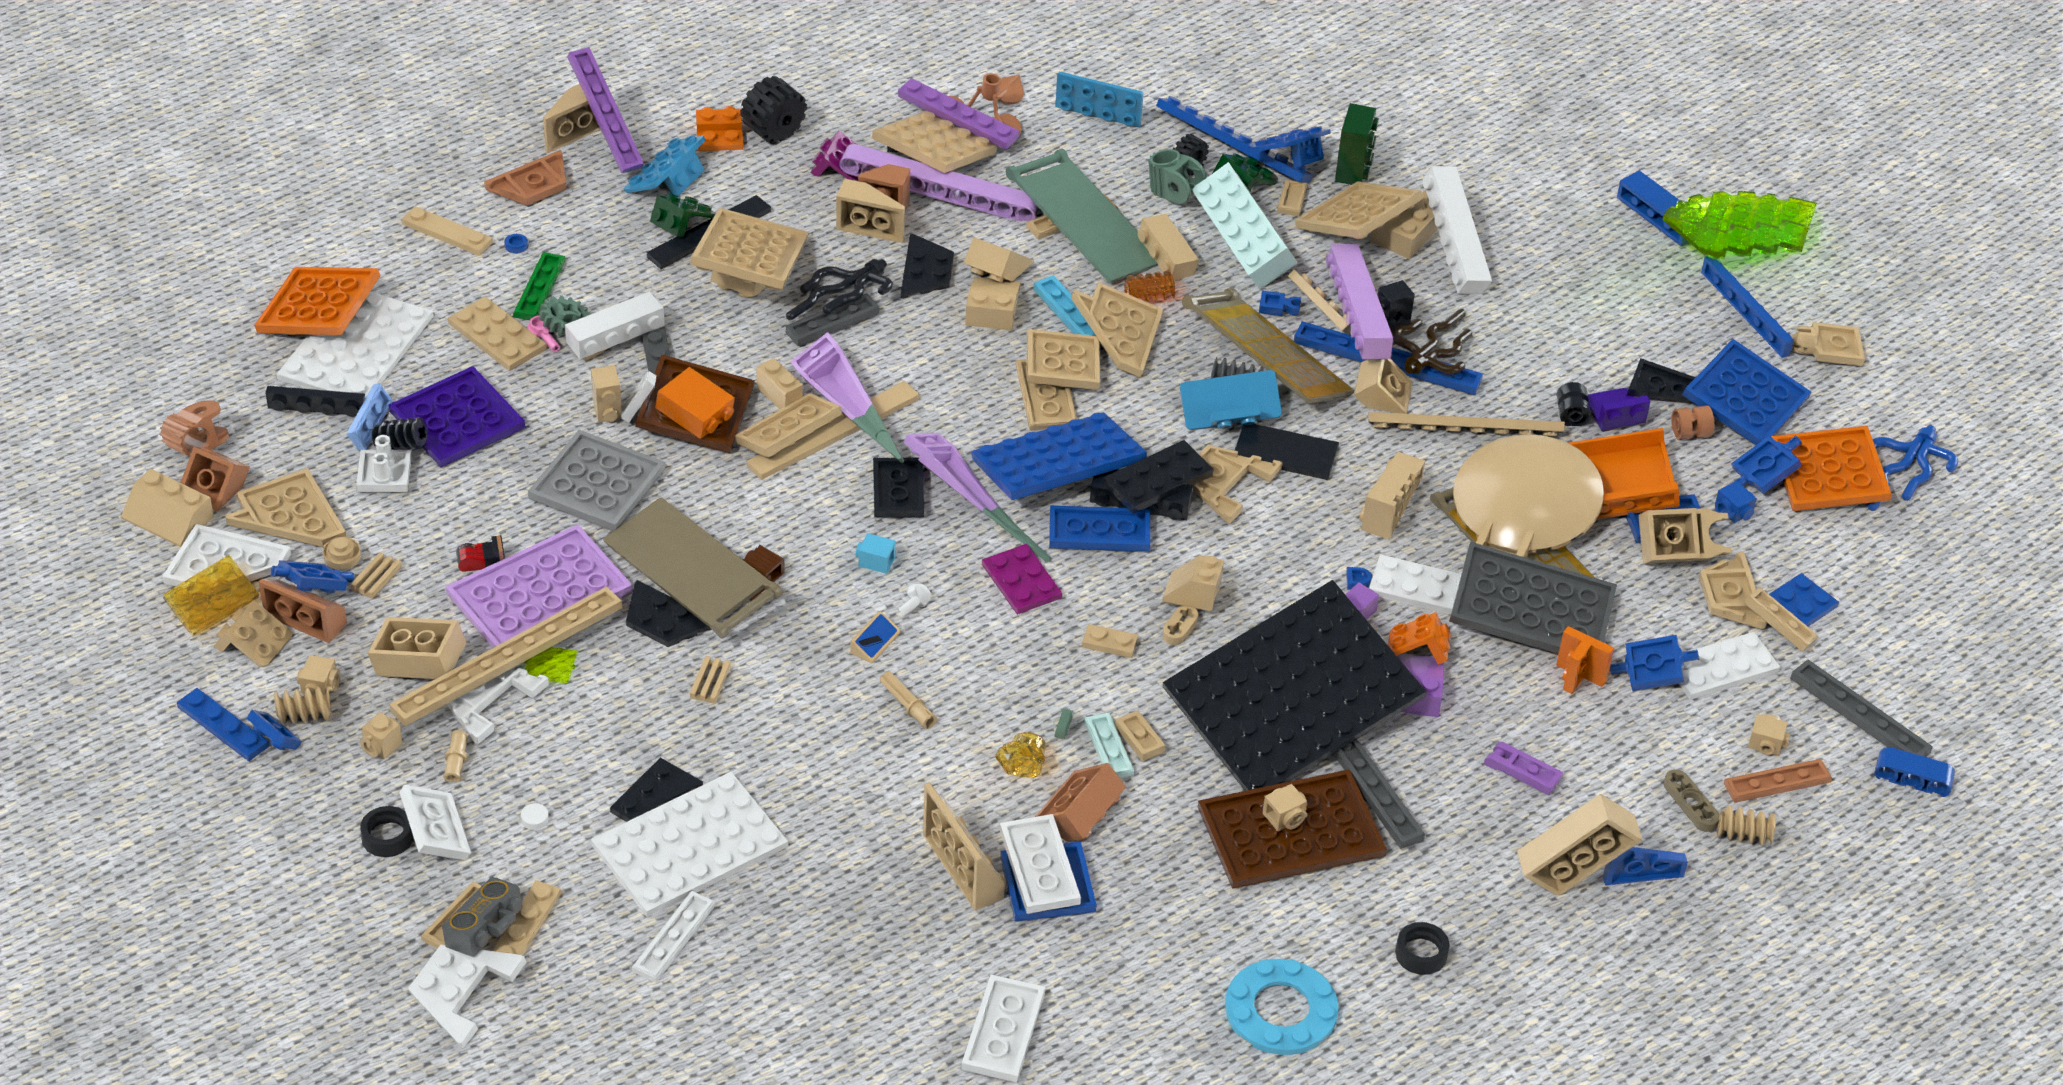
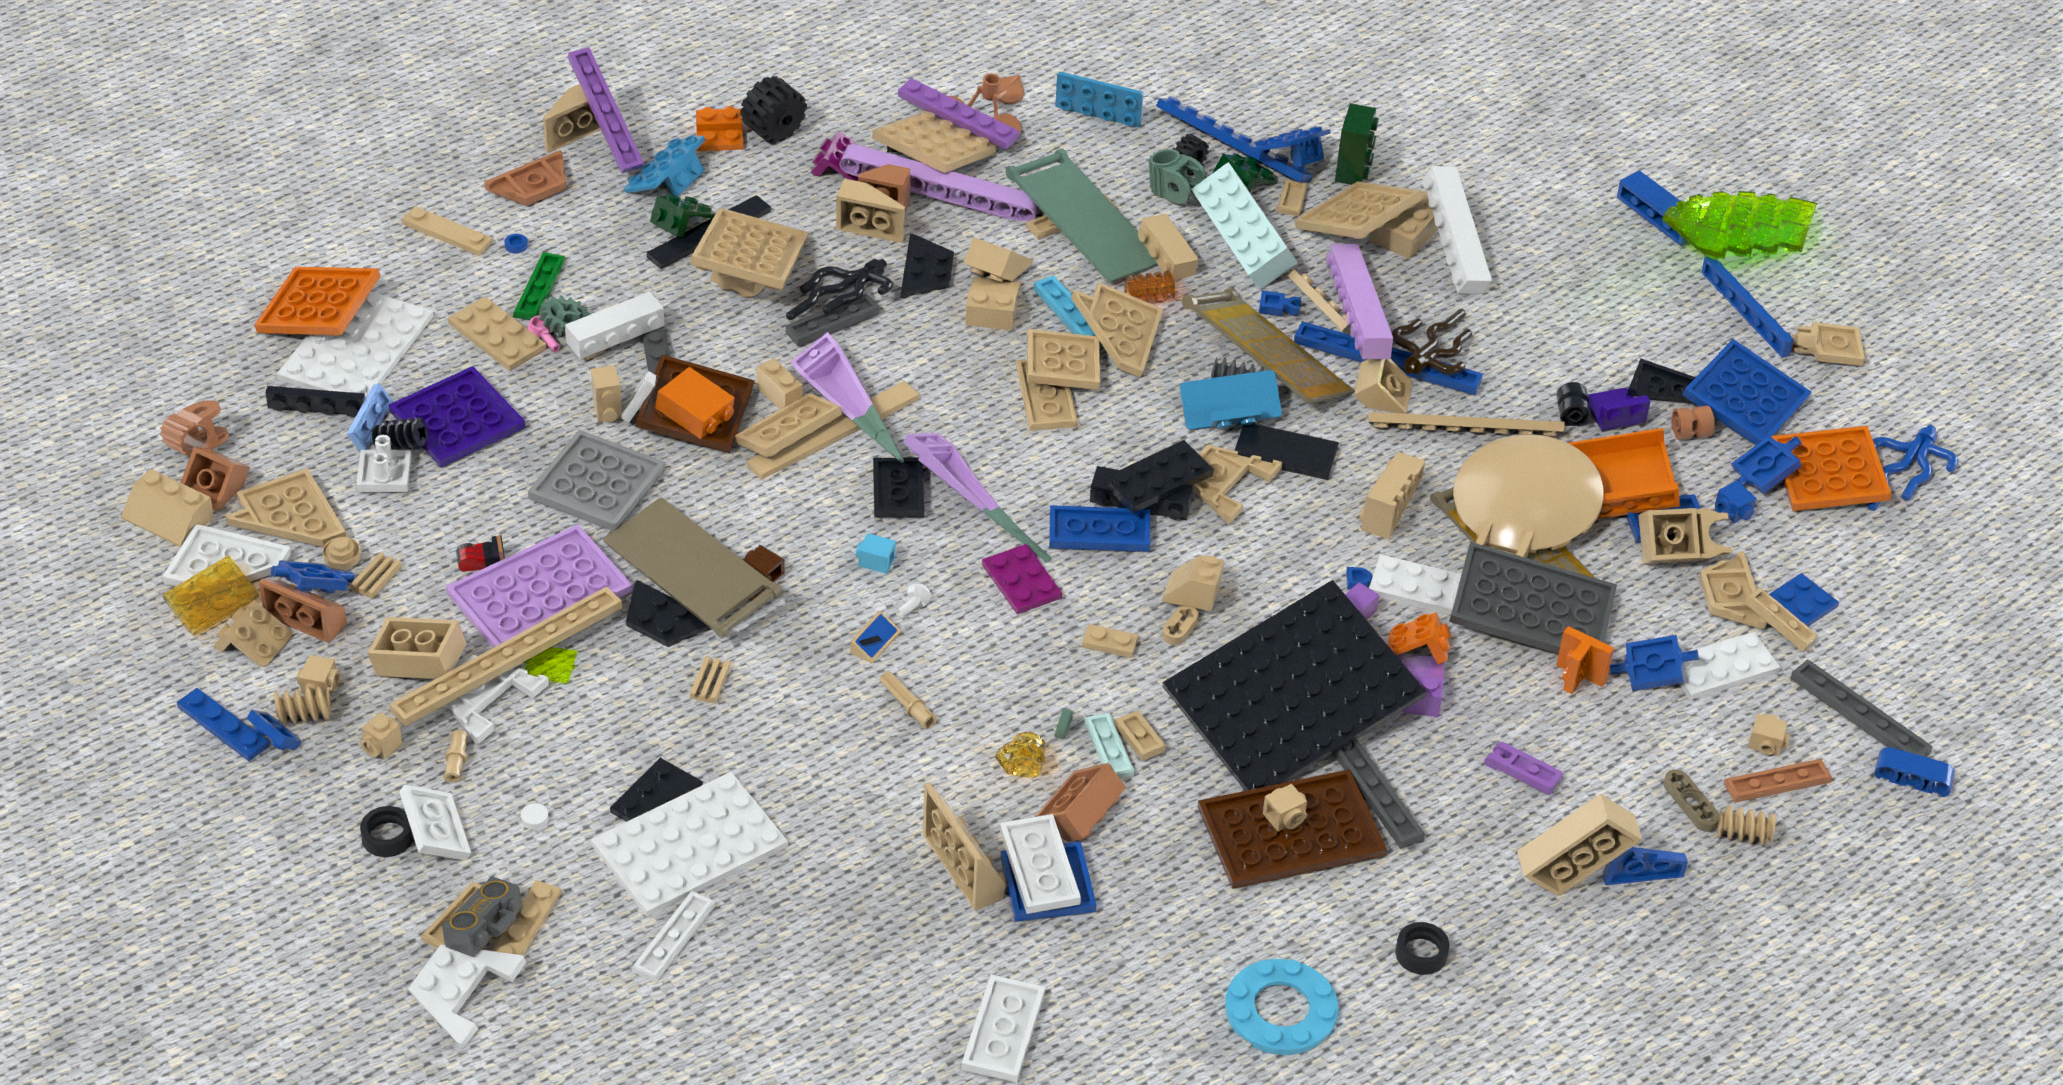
blue plate [971,412,1147,500] -> none
black brick [1377,280,1415,333] -> none

